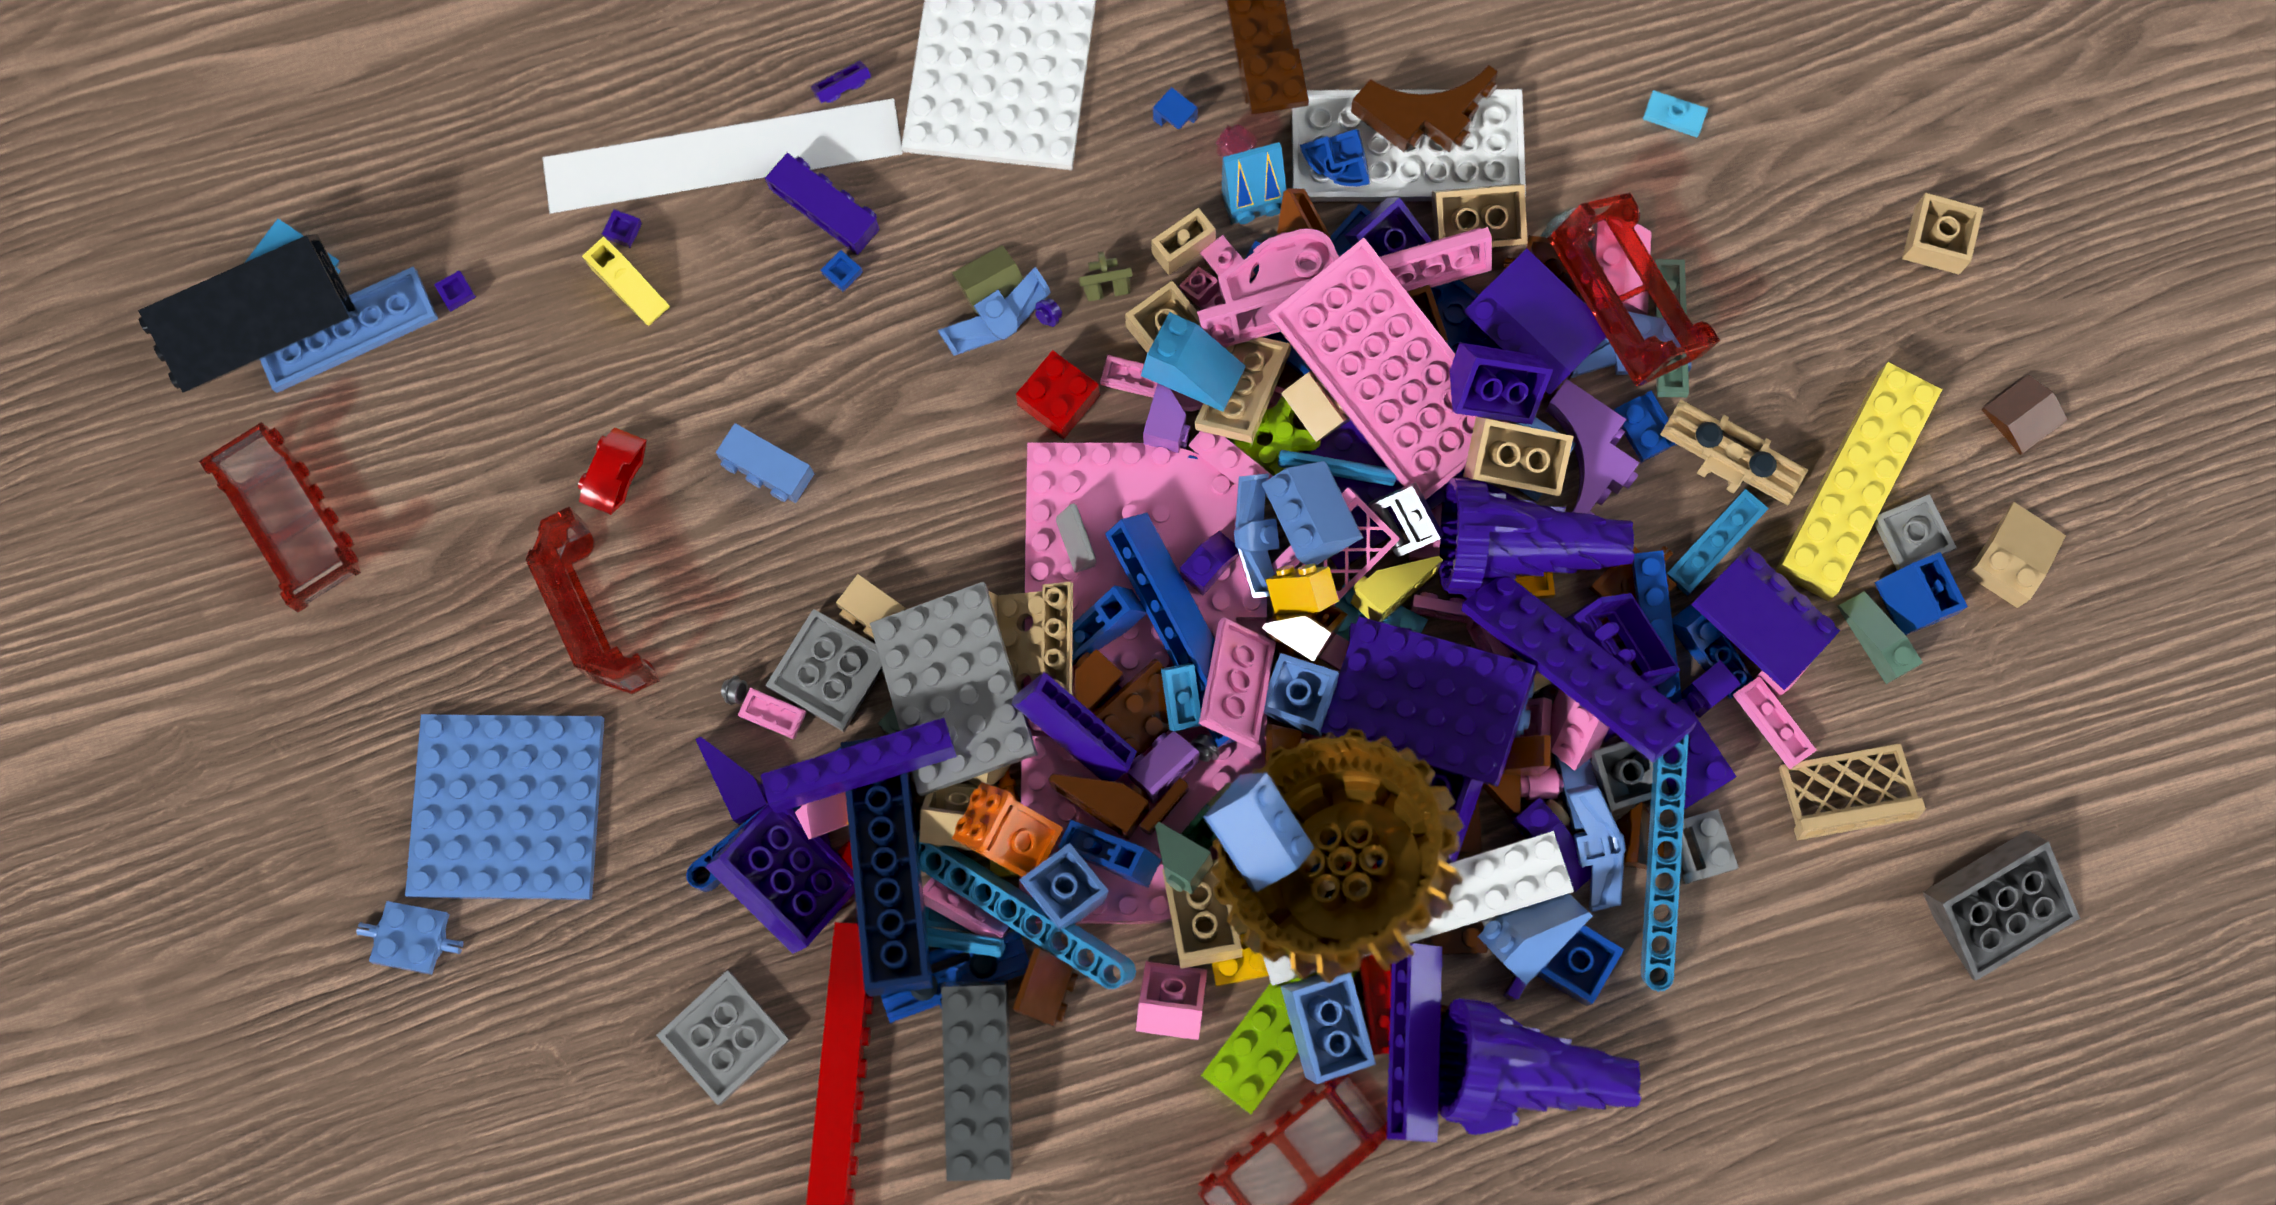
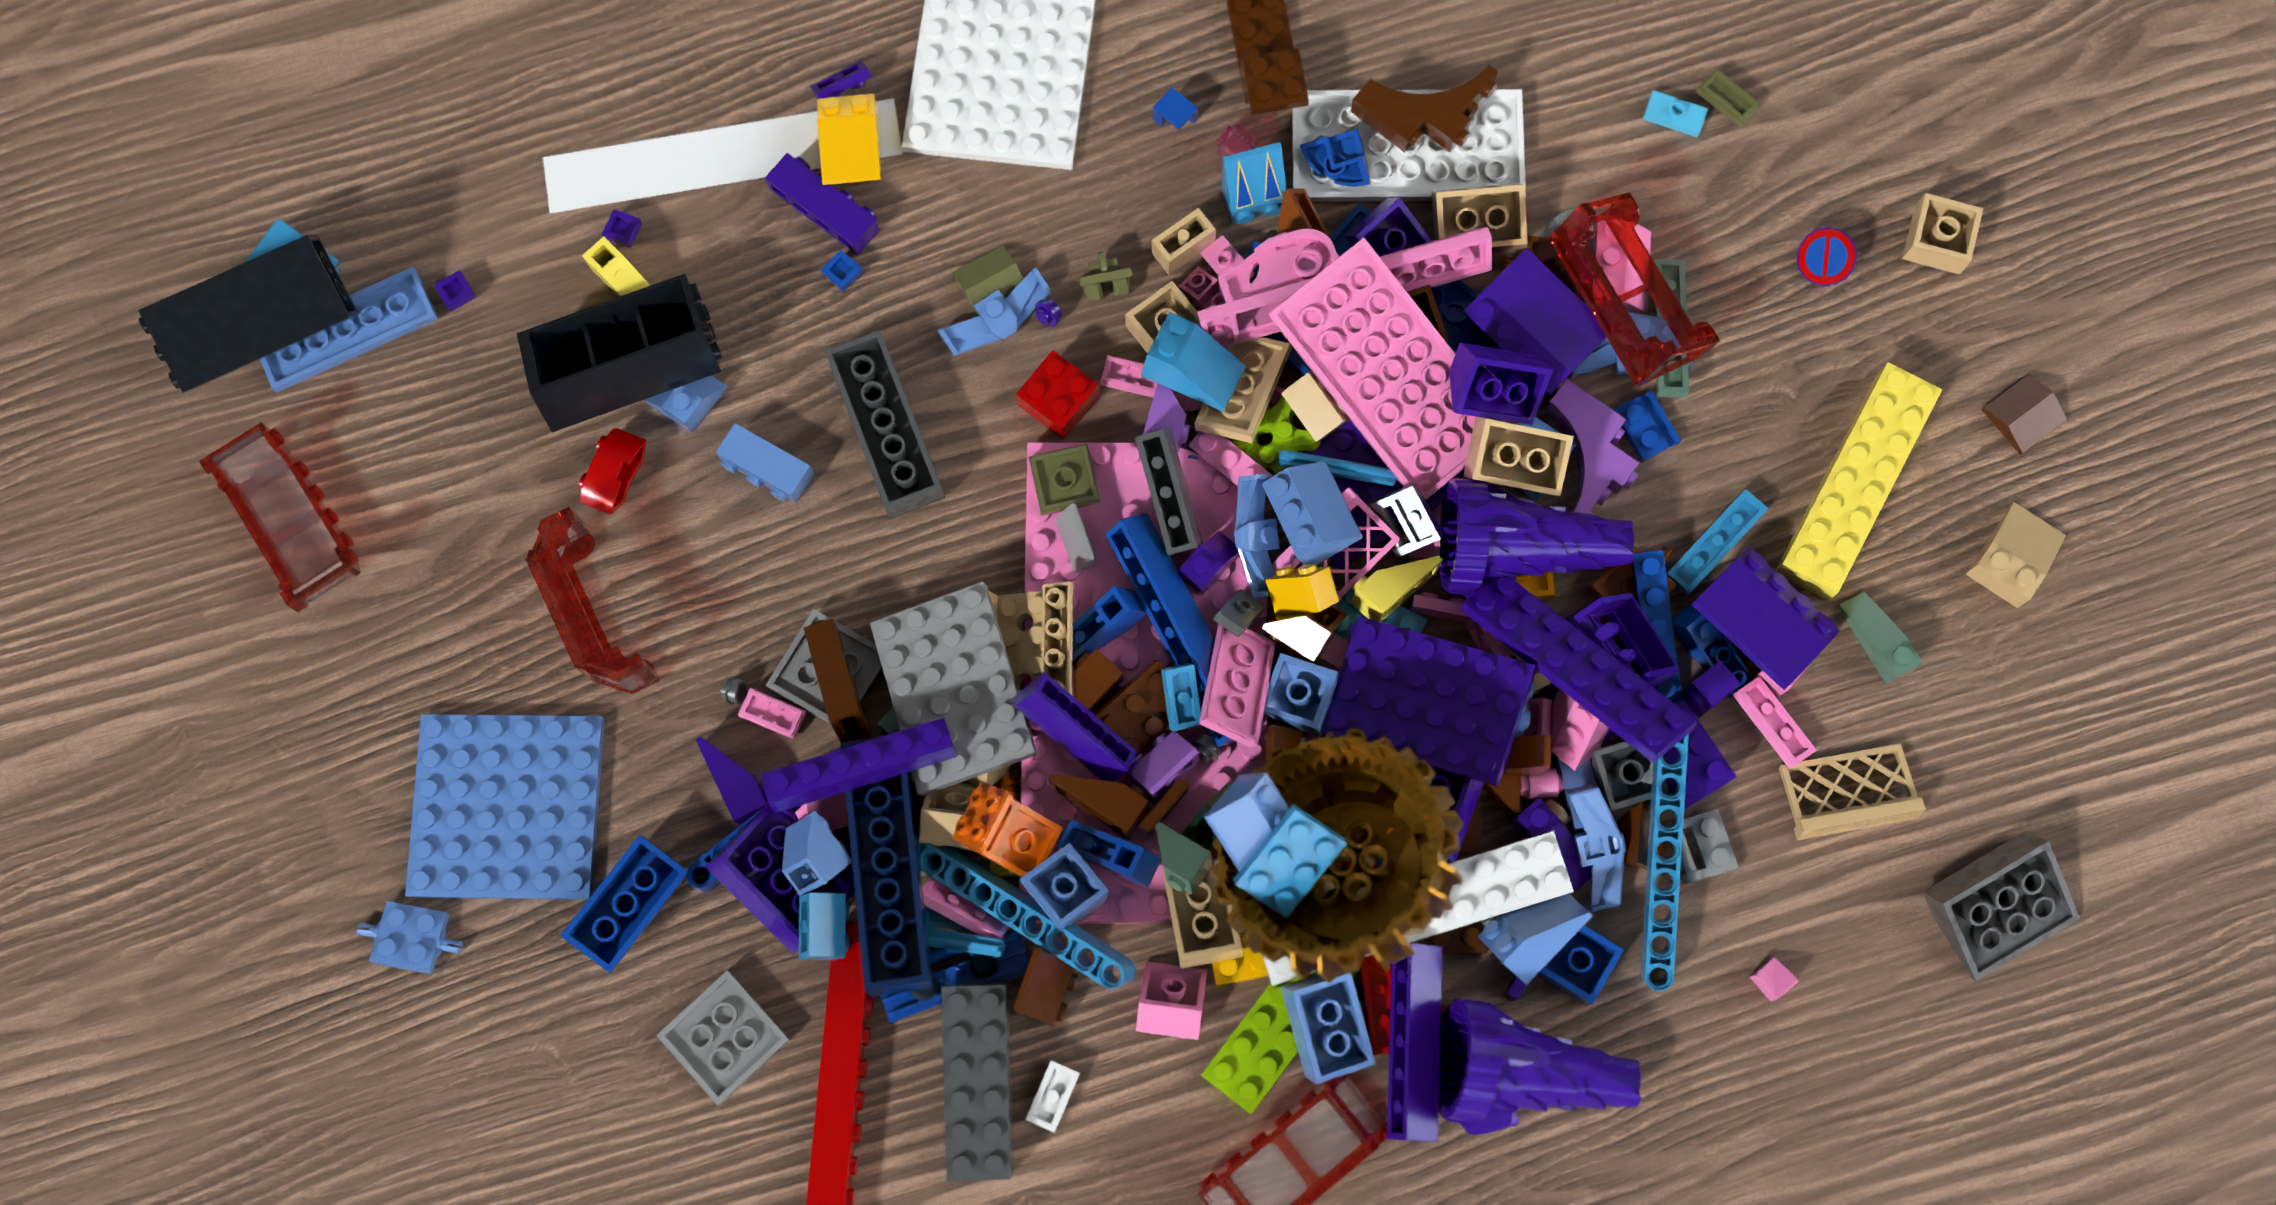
tan brick [836,574,907,641] -> none
tan piece [1660,399,1808,506] -> none
light grey plate [1874,494,1957,571] -> none
blue slope [1875,552,1968,635] -> none
none -> black container [516,274,722,432]
none -> blue slope [560,835,689,974]
none -> medium blue slope [645,376,727,434]
none -> medium blue slope [782,811,852,896]
none -> dark azure brick [799,892,850,960]
none -> reddish brown slope [804,618,872,743]
none -> yellow slope [817,93,881,185]
none -> dark grey brick [825,330,945,519]
none -> white plate [1025,1061,1080,1133]
none -> olive tile [1029,444,1100,516]
none -> dark grey brick [1135,427,1203,555]
none -> dark grey plate [1213,589,1266,637]
none -> dark azure plate [1234,804,1347,918]
none -> olive plate [1696,69,1761,128]
none -> bright pink slope [1750,957,1799,1002]
none -> piece [1797,227,1857,286]

